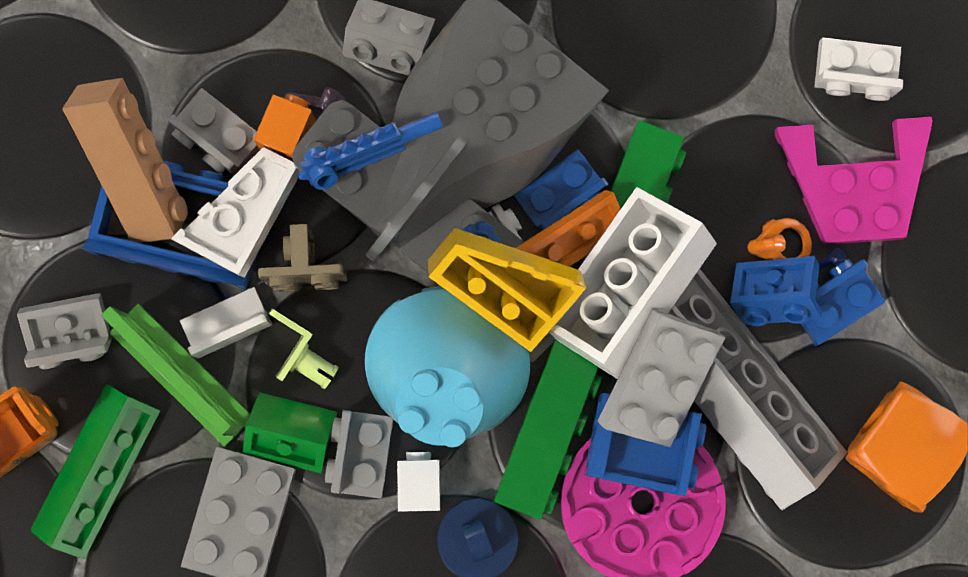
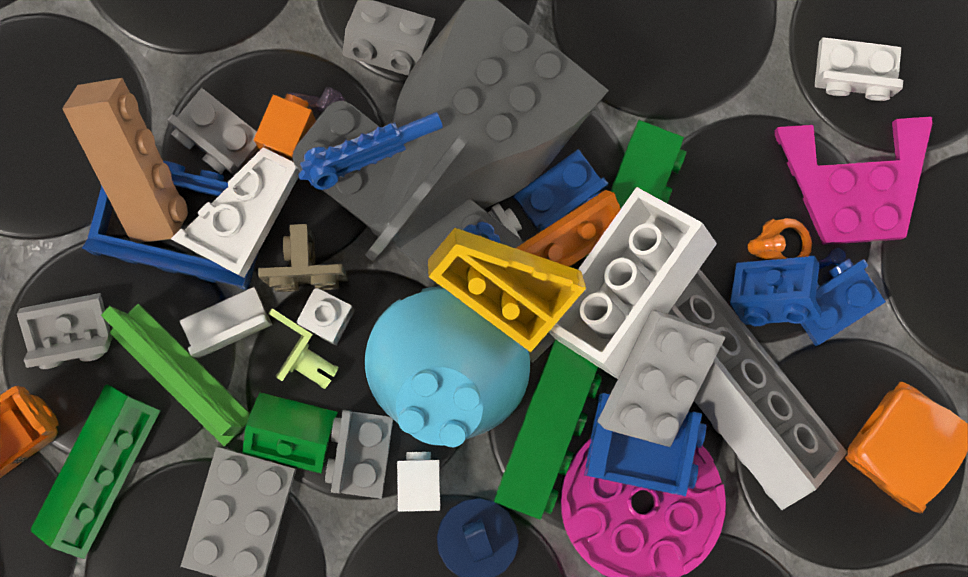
none -> white bracket [297,288,355,346]

